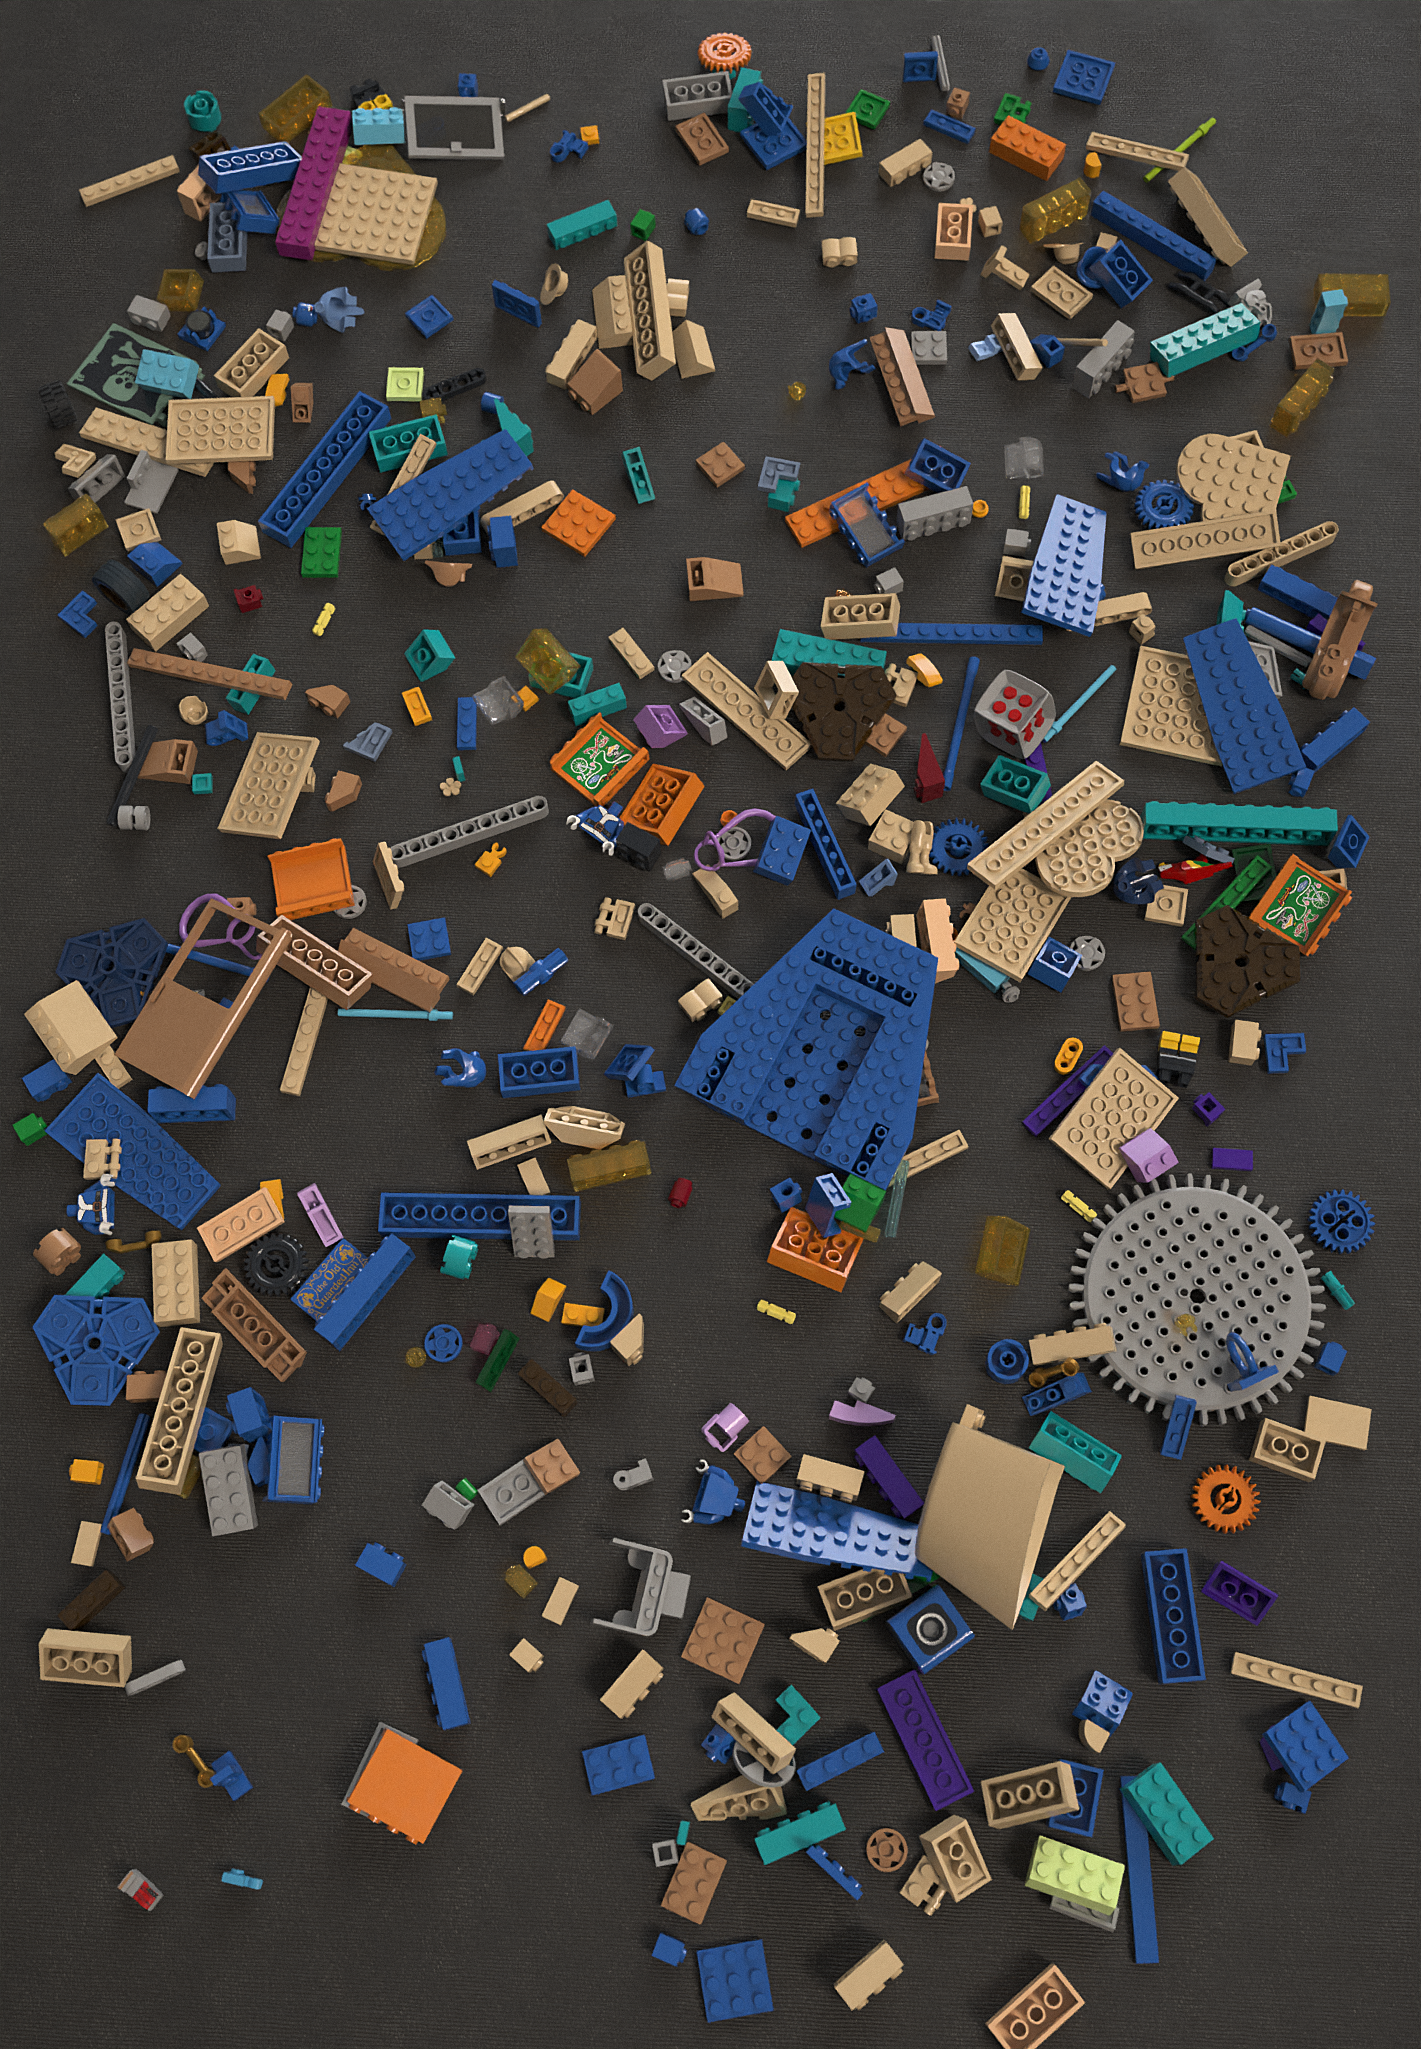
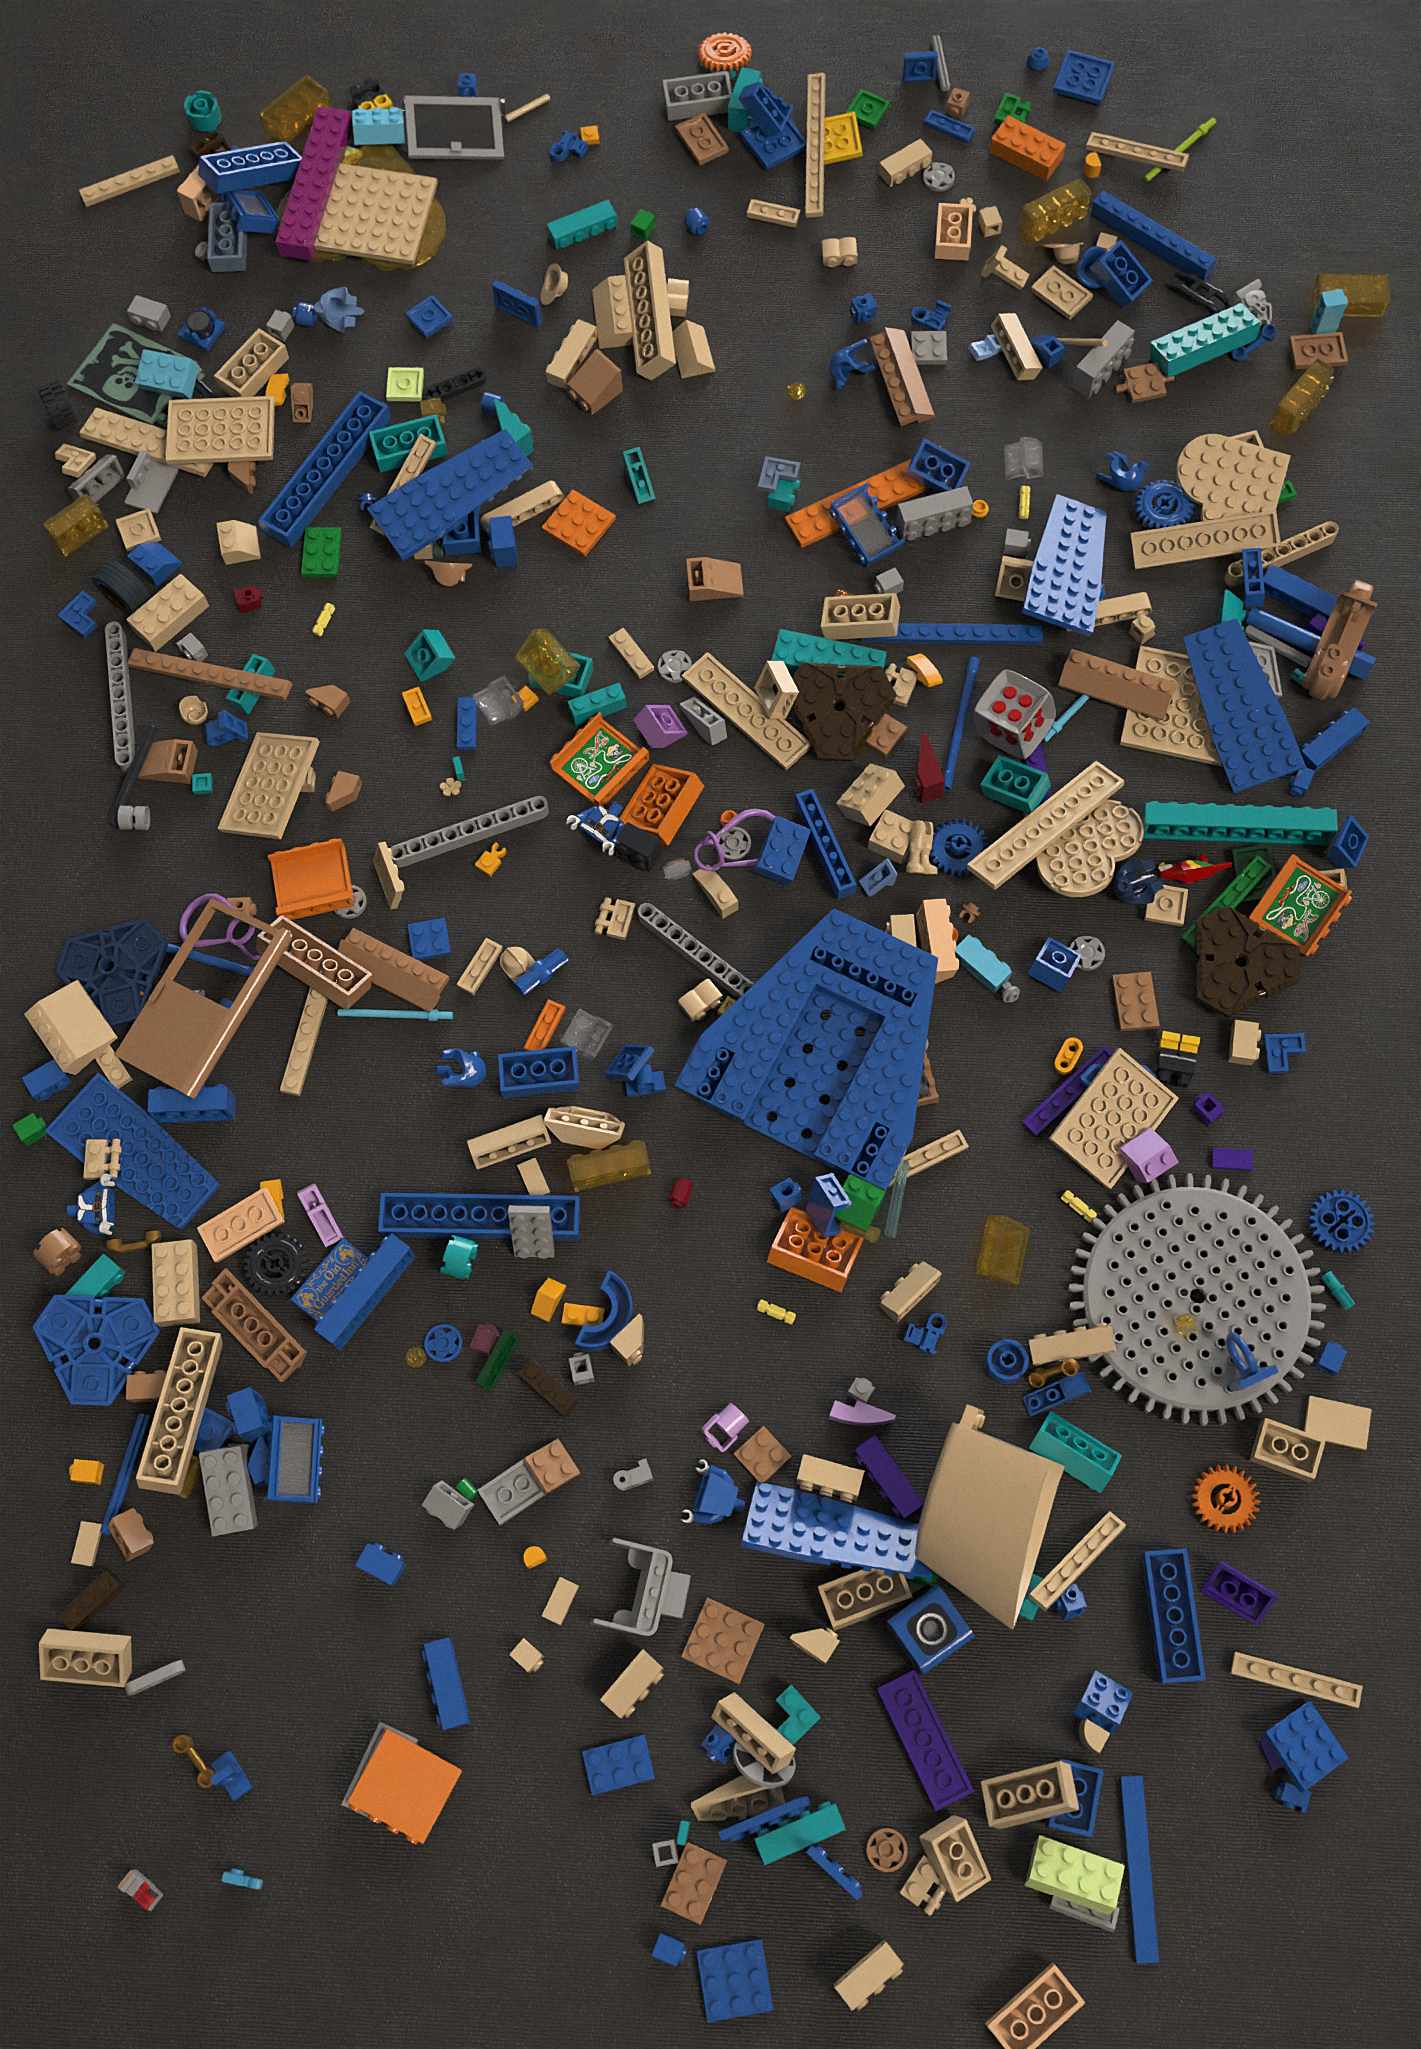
clear yellow brick [157,269,204,311] -> none
sand blue wing [343,722,393,762] -> none
clear yellow brick [504,1564,538,1599] -> none
medium nougat plate [696,442,745,487] -> none
blue brick [796,1732,884,1791] -> none
tan plate [954,868,1071,982] -> none
teal brick [1120,1762,1214,1866] -> none
blue plate [1160,1395,1197,1460] -> none
tan brick [1168,167,1248,267] -> none
sand blue plate [1183,835,1235,863] -> none
none -> blue plate [719,1796,811,1843]
none -> medium nougat slope [1058,649,1177,721]
none -> blue slope [1242,548,1265,607]

